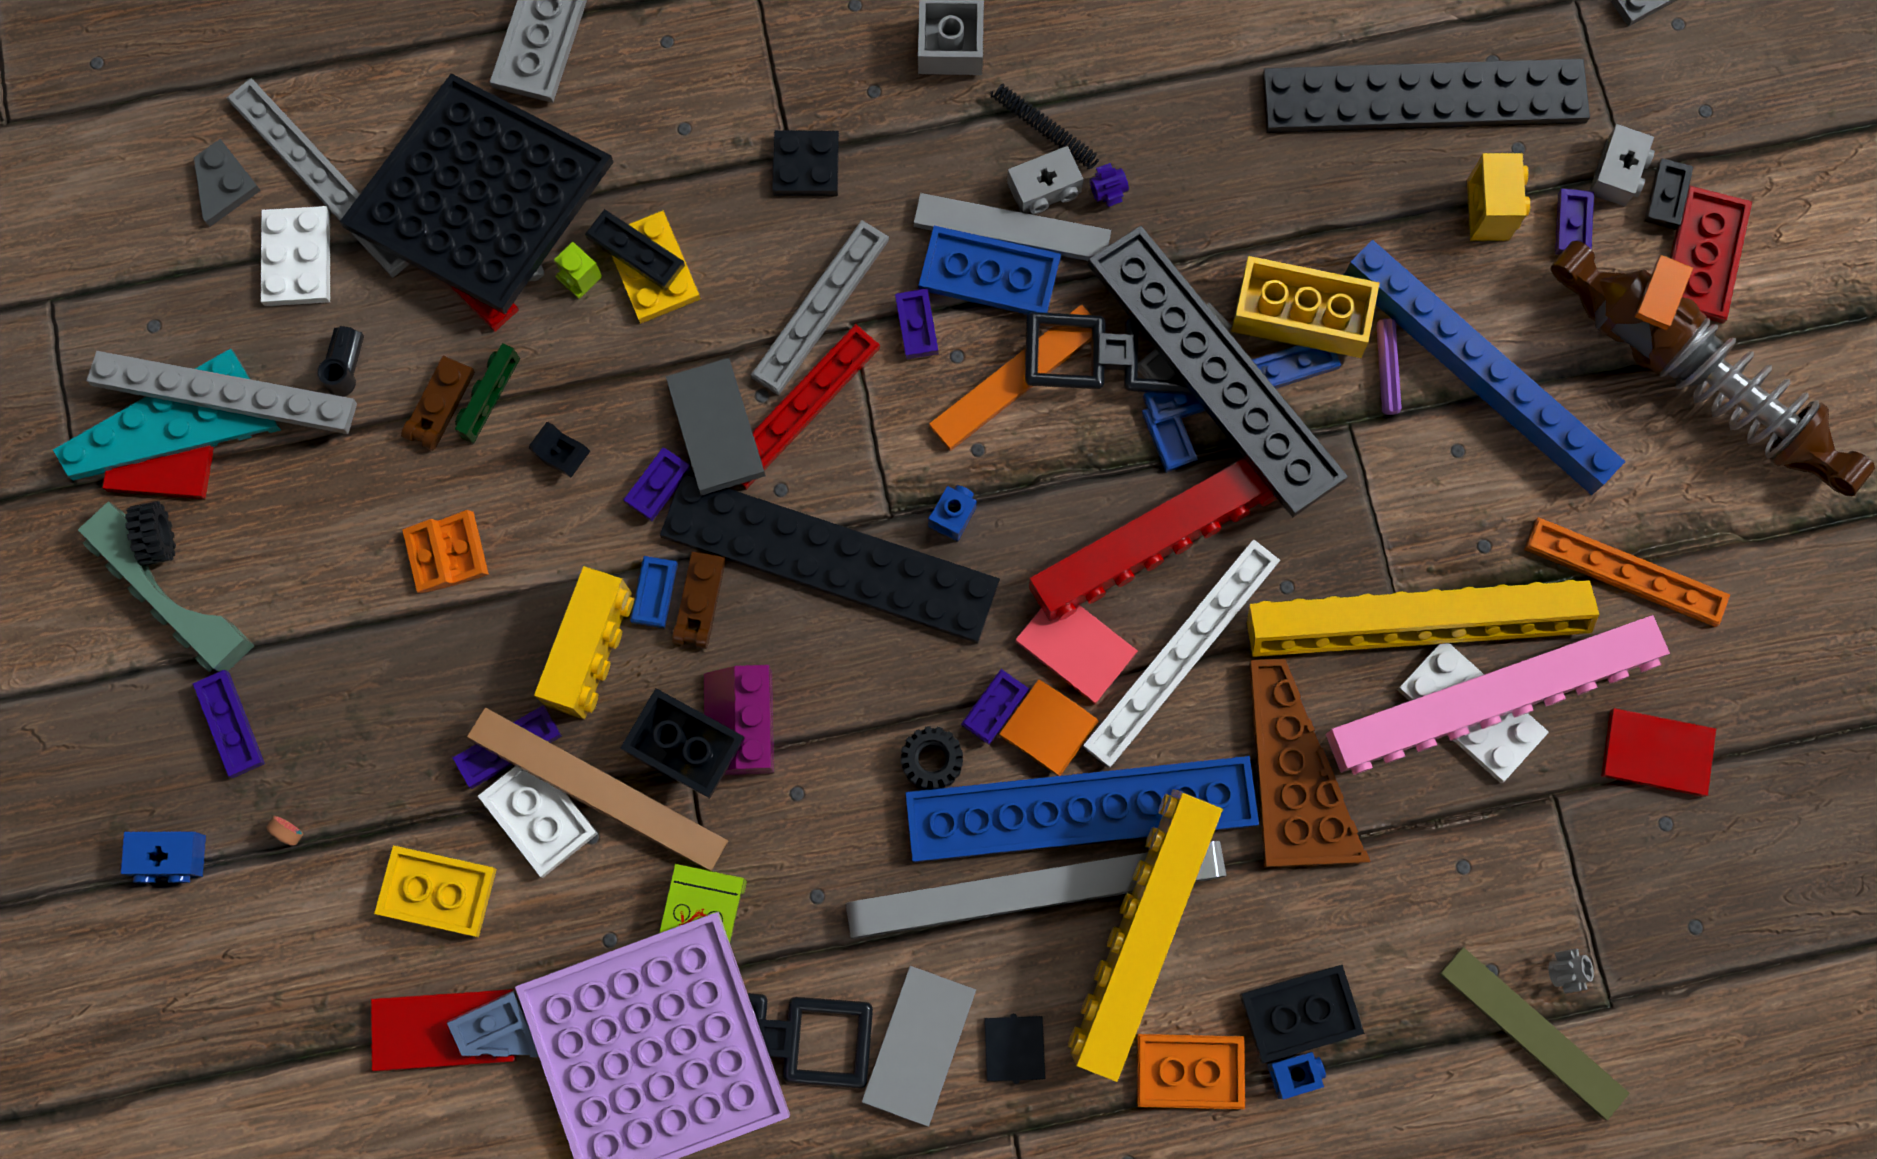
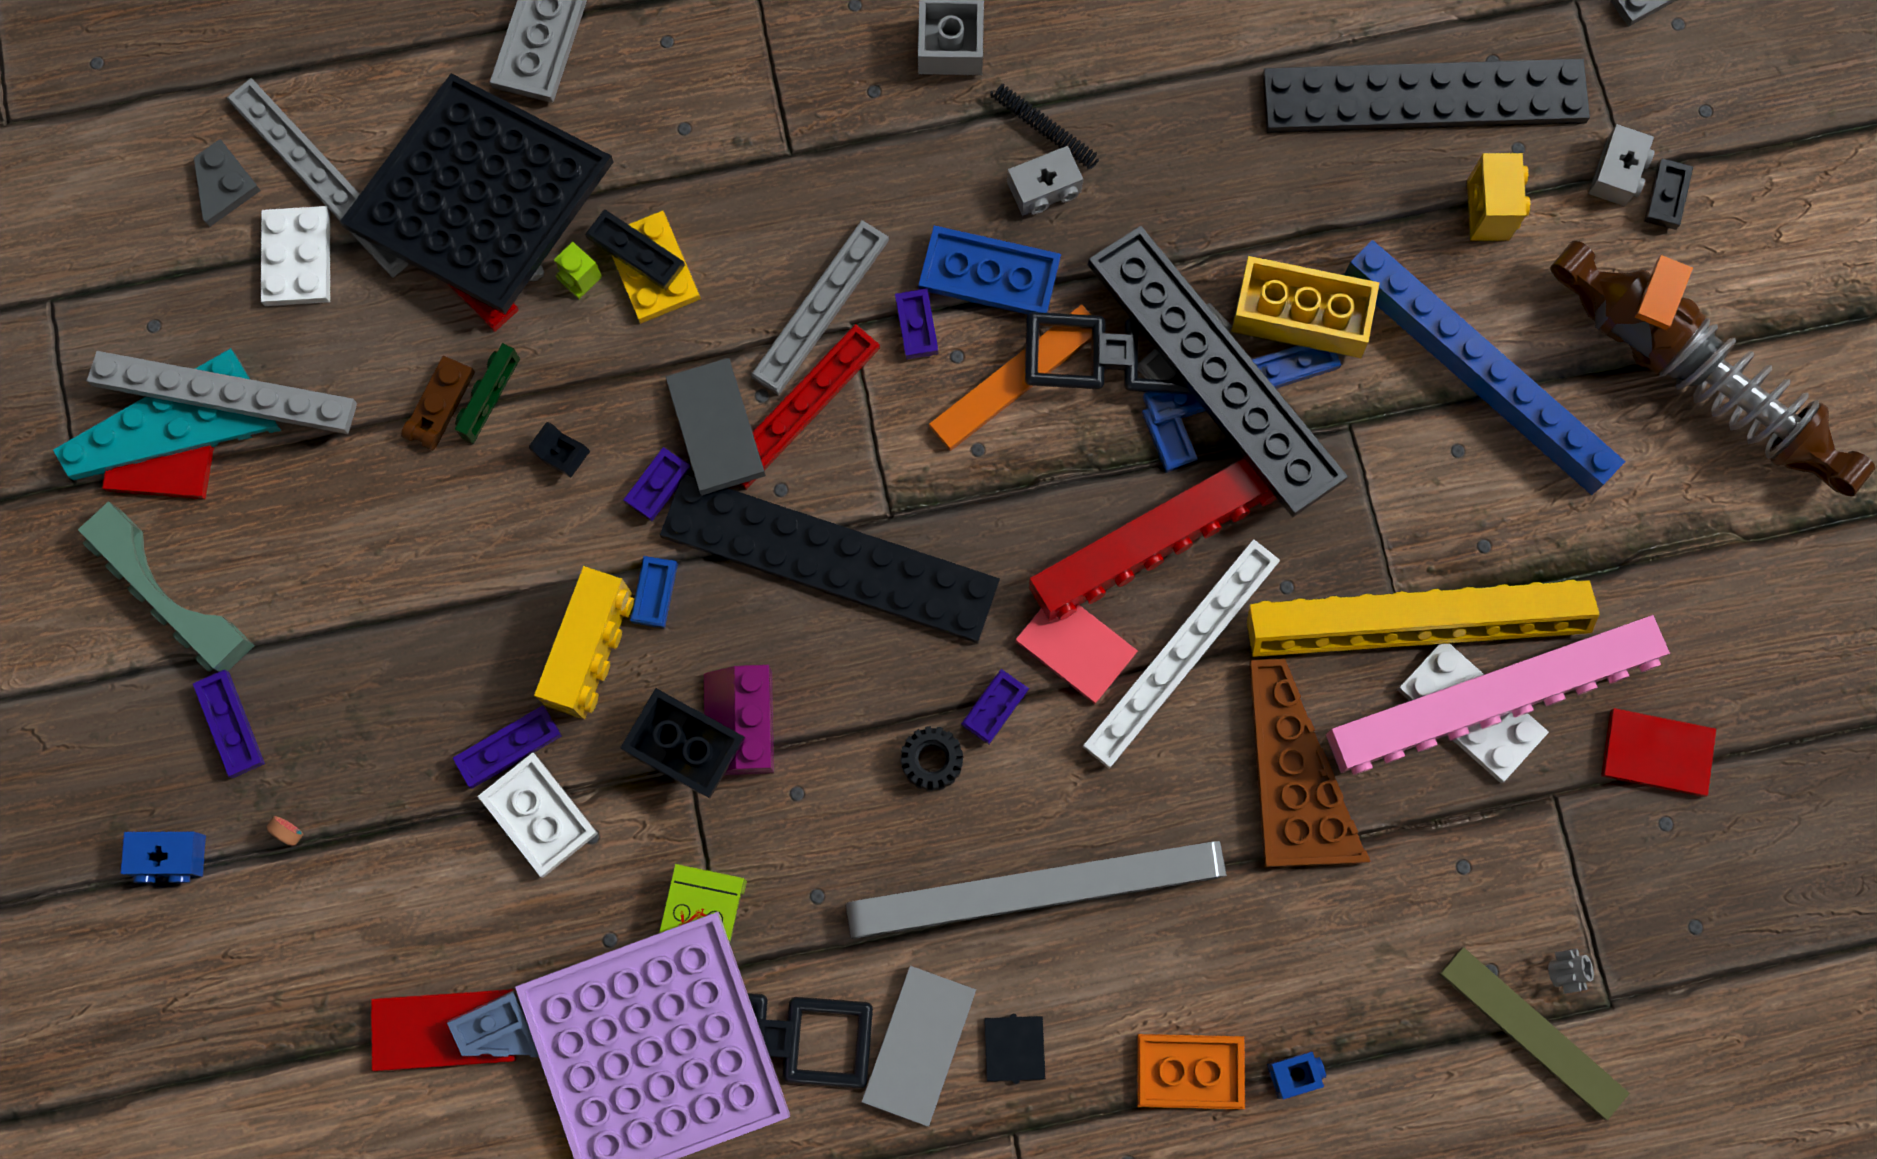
black tyre [125,501,176,566] -> none
black piece [318,326,364,397] -> none
yellow plate [374,845,497,937] -> none
orange slope [402,510,489,593] -> none
medium nougat tile [467,707,728,871] -> none
reddish brown plate [672,552,726,649] -> none
black plate [773,130,839,196] -> none
blue plate [906,756,1259,863] -> none
light grey tile [914,193,1111,261] -> none
blue brick [928,485,977,542] -> none
orange slope [999,679,1099,776] -> none
yellow brick [1068,789,1223,1082] -> none
dark purple gear [1090,163,1129,207] -> none
black plate [1240,964,1365,1064] -> none
medium lavender axle [1376,319,1402,415] -> none
orange tile [1524,517,1730,627] -> none
dark purple plate [1555,188,1594,255] -> none
red tile [1670,185,1753,324] -> none

